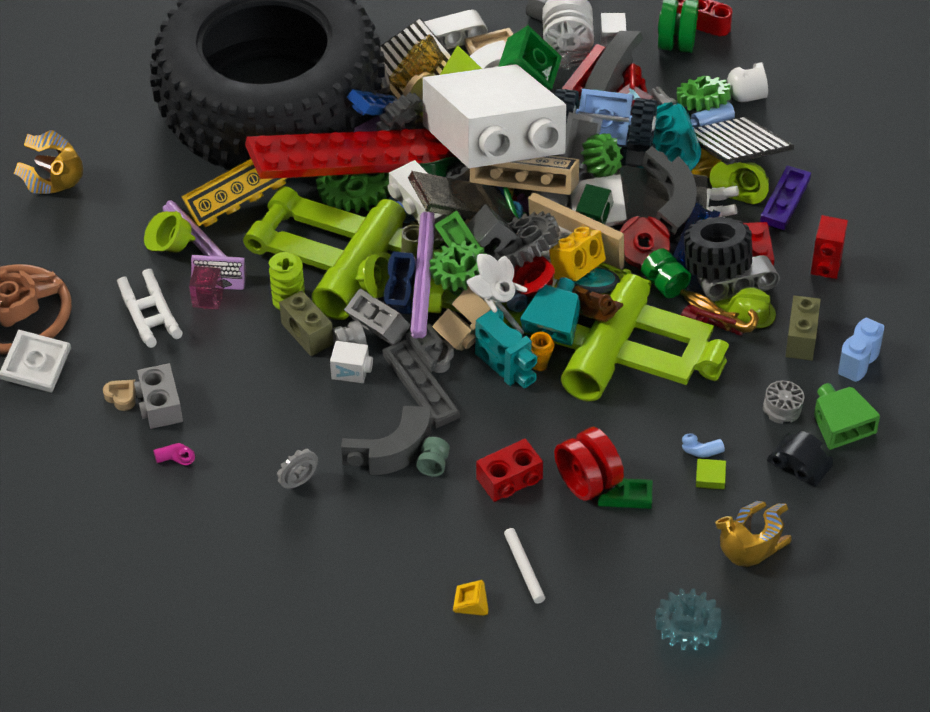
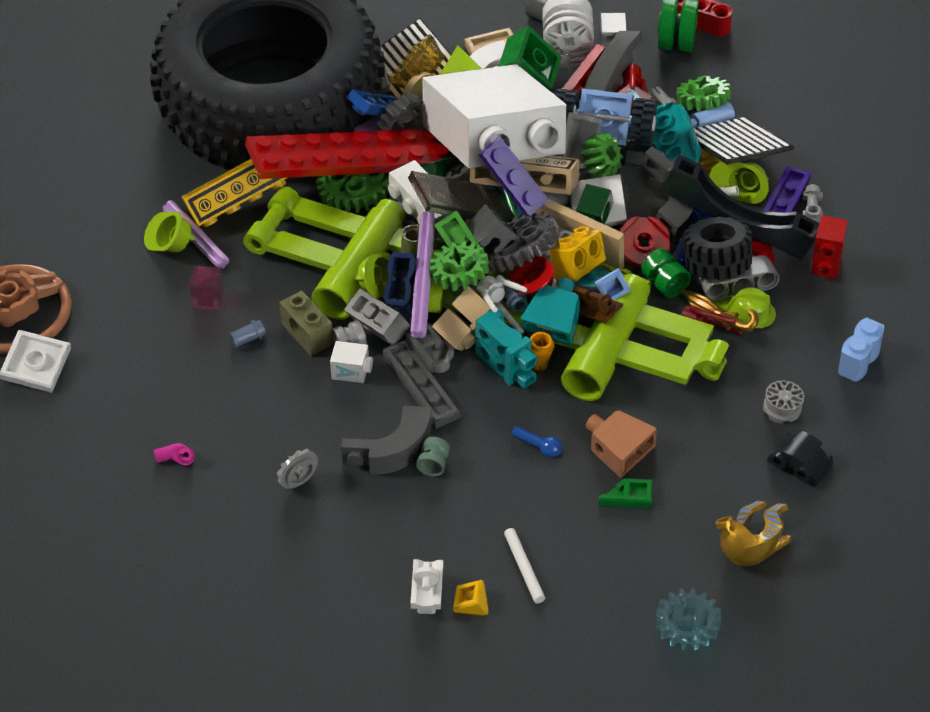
pearl gold piece [14,130,83,194] -> none
tan tile [103,380,136,411] -> none
white piece [117,269,182,348] -> none
light grey brick [134,363,183,429] -> none
slope [191,255,247,290] -> none
lime piece [268,252,305,310] -> none
white beam [414,10,488,53] -> none
white plate [467,254,515,303] -> none
red brick [476,438,543,502] -> none
red wheel [554,427,624,501] -> none
light blue arm [682,433,725,459] -> none
lime tile [696,459,726,489] -> none
white helmet [727,62,768,102] -> none
olive brick [785,295,821,361] -> none
bright green torso [814,383,880,450] -> none
none -> sand blue pin [229,320,266,348]
none -> white hips [410,559,443,614]
none -> plate [478,137,549,217]
none -> blue bar [510,426,563,458]
none -> nougat torso [586,411,657,478]
none -> light blue slope [595,268,631,300]
none -> black arch [660,153,819,260]
none -> light grey bar [803,184,823,223]

